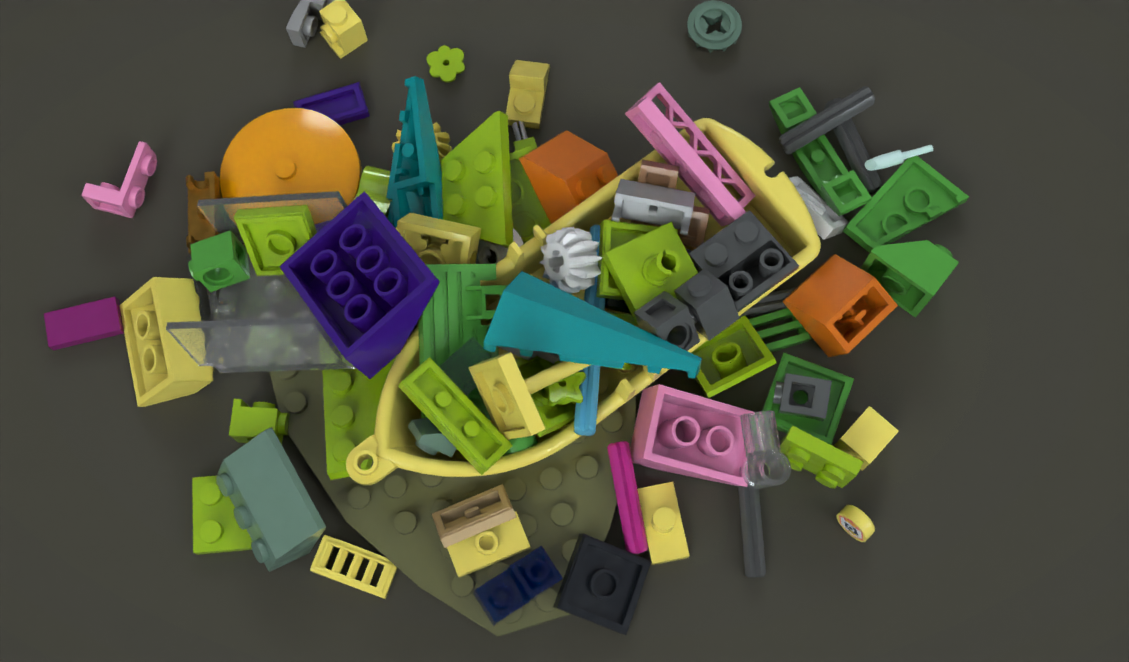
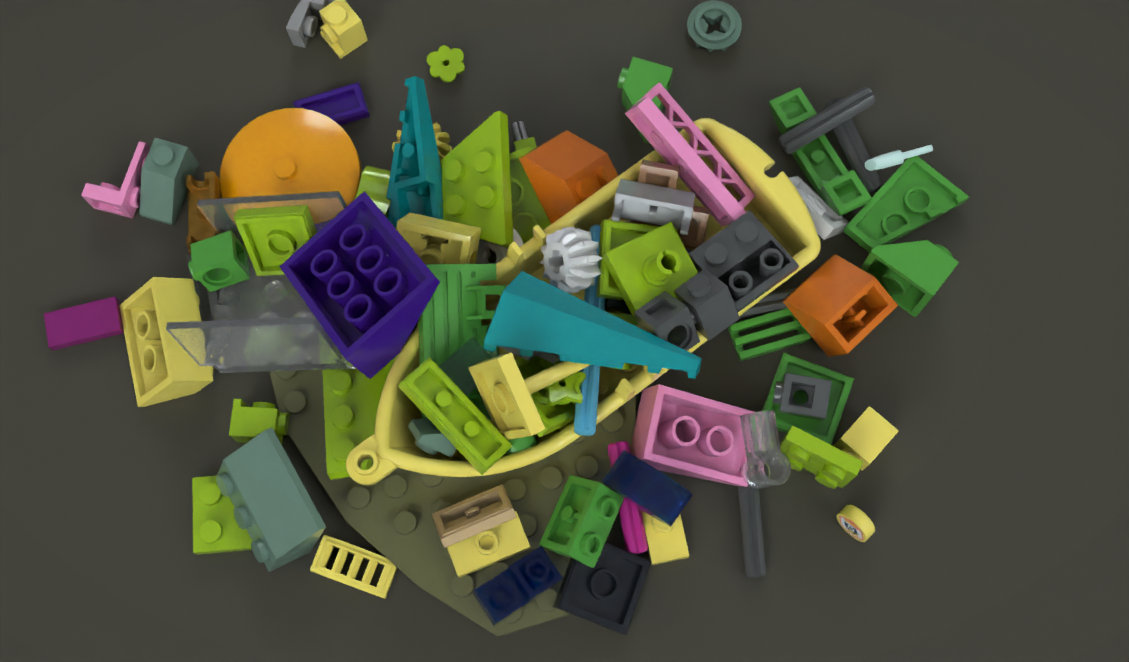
light yellow slope [506,60,550,129] -> none
lime slope [692,315,777,399] -> none
none -> sand green slope [139,138,200,226]
none -> bright green bracket [539,475,623,568]
none -> clear blue slope [602,450,693,527]
none -> bright green slope [617,56,673,144]

